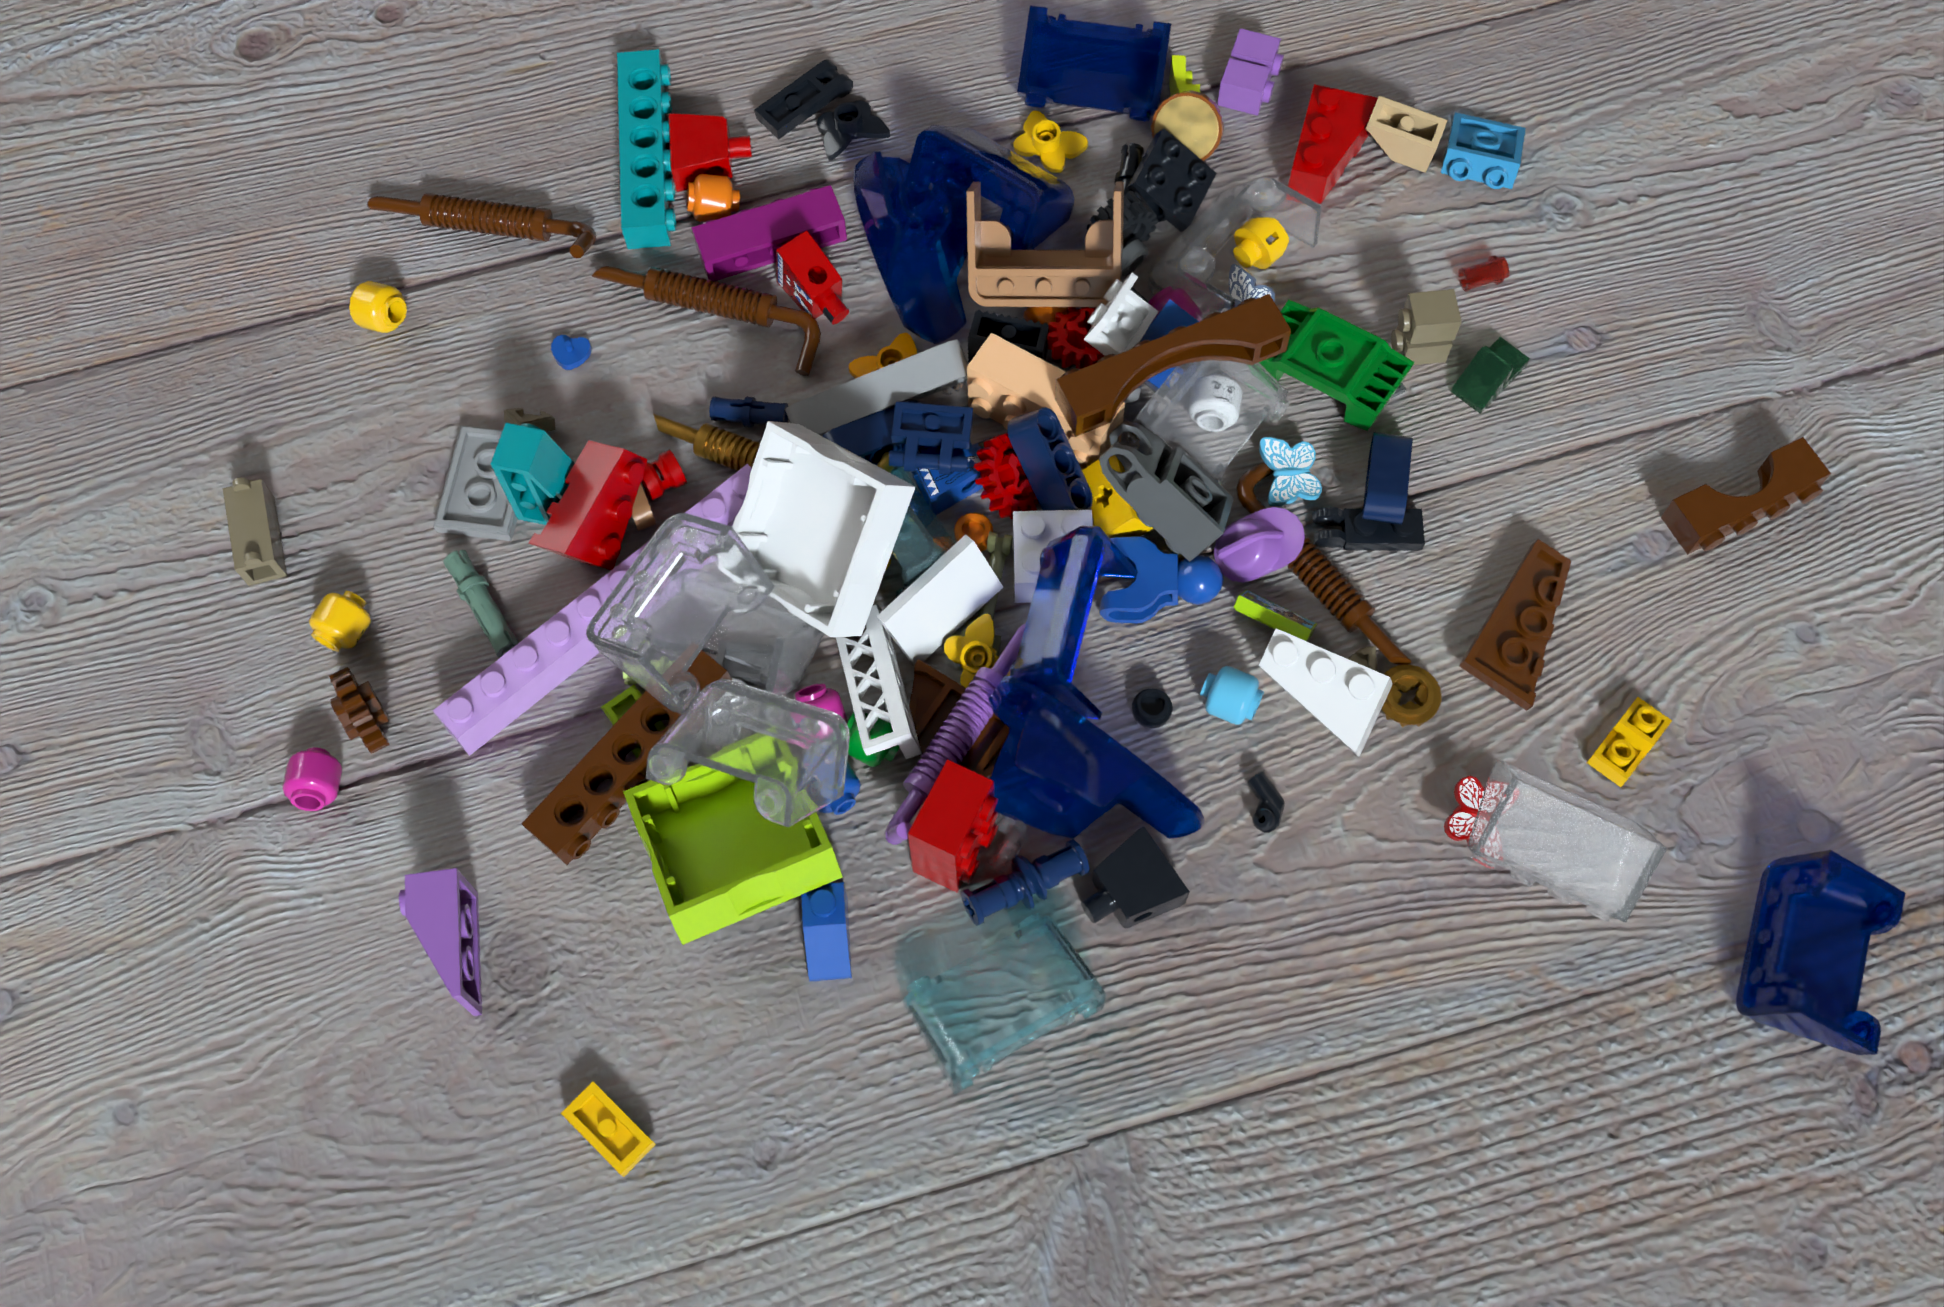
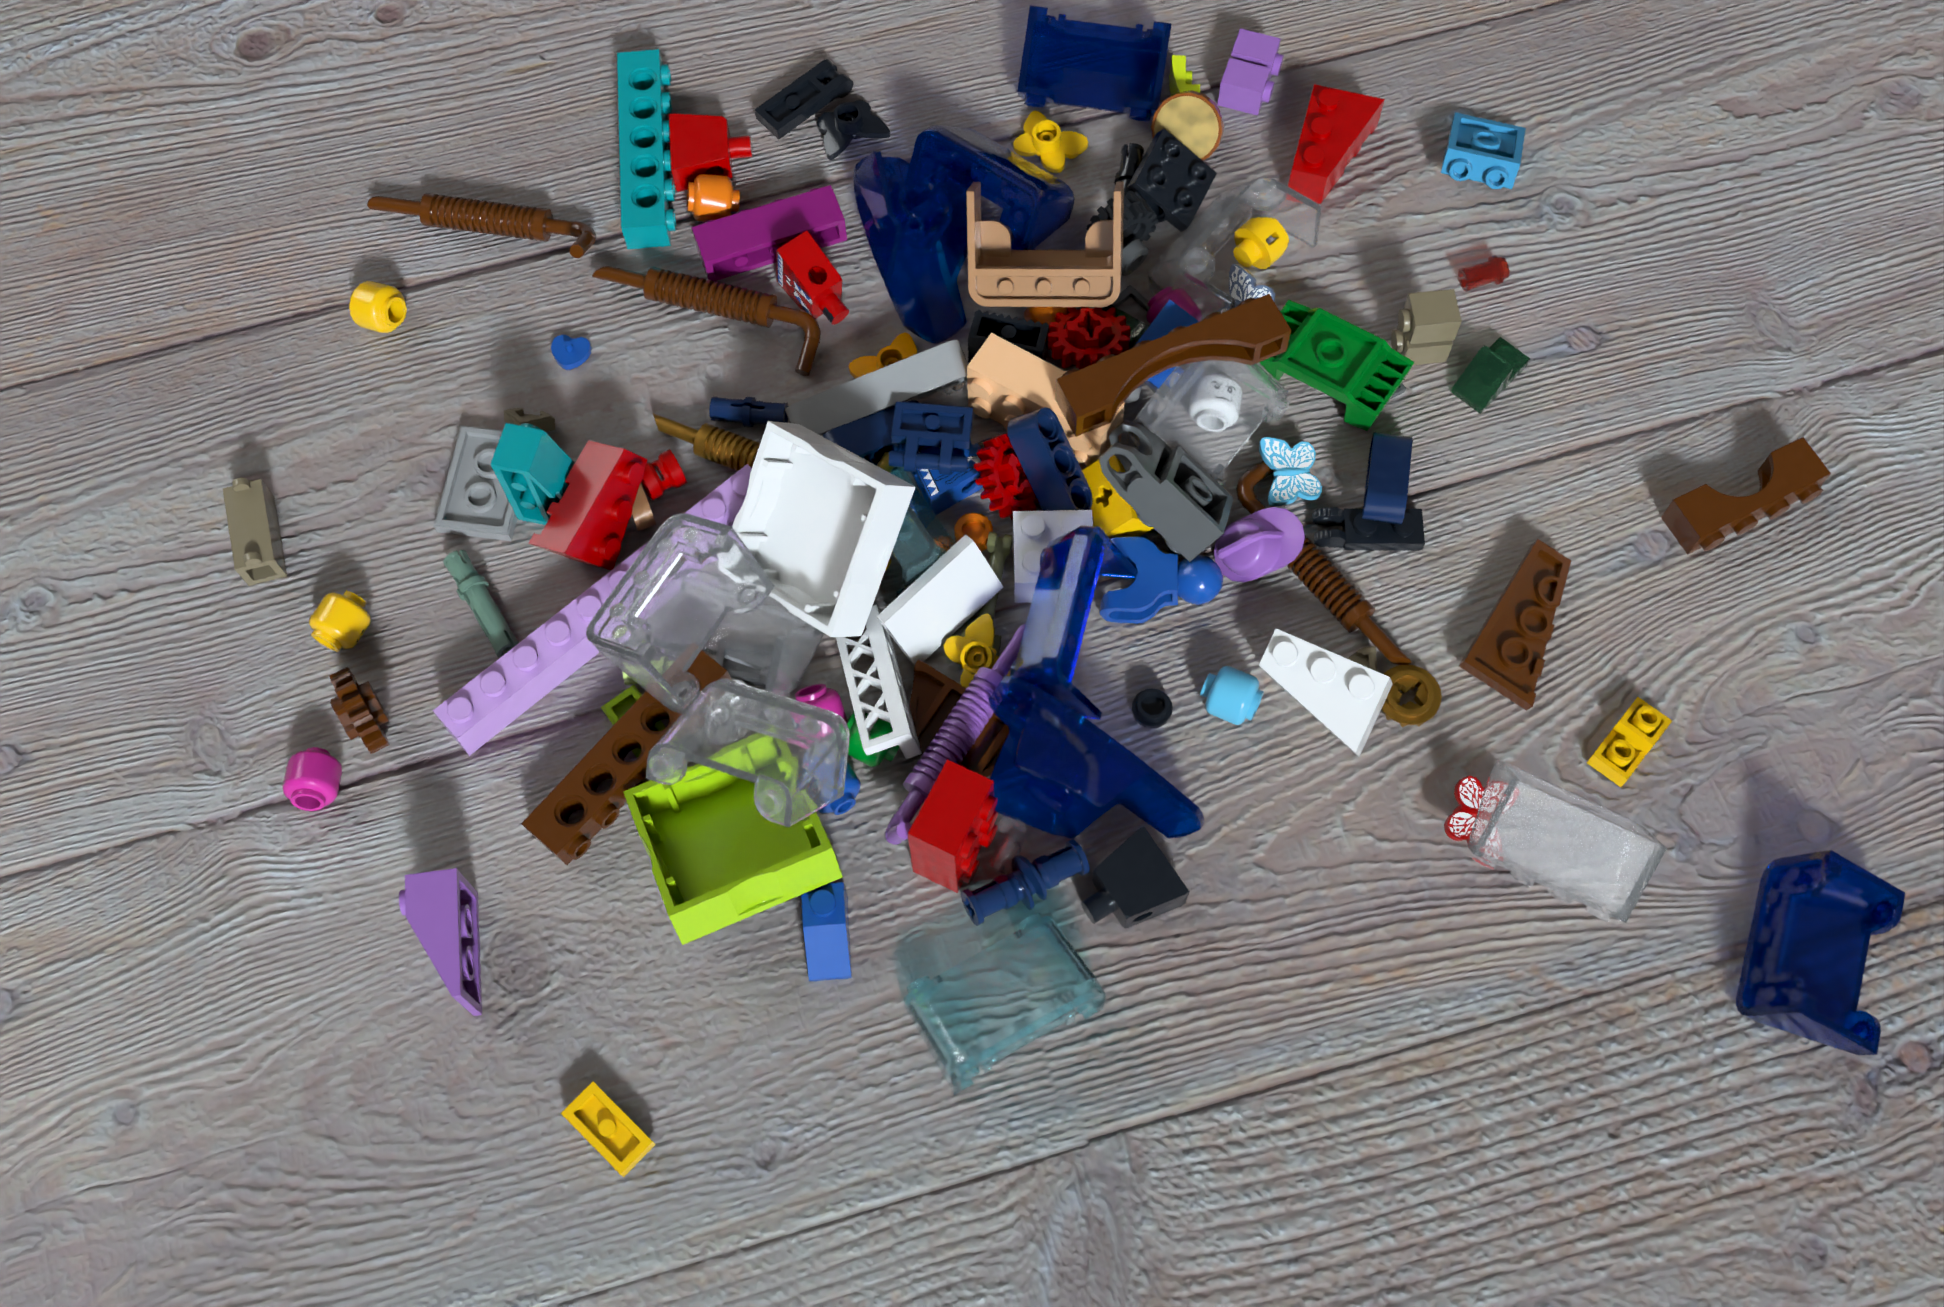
white bracket [1084,272,1159,356] -> none
lime tile [1233,589,1317,641] -> none
black arm [1247,772,1285,833] -> none
tan slope [1366,96,1448,173] -> none

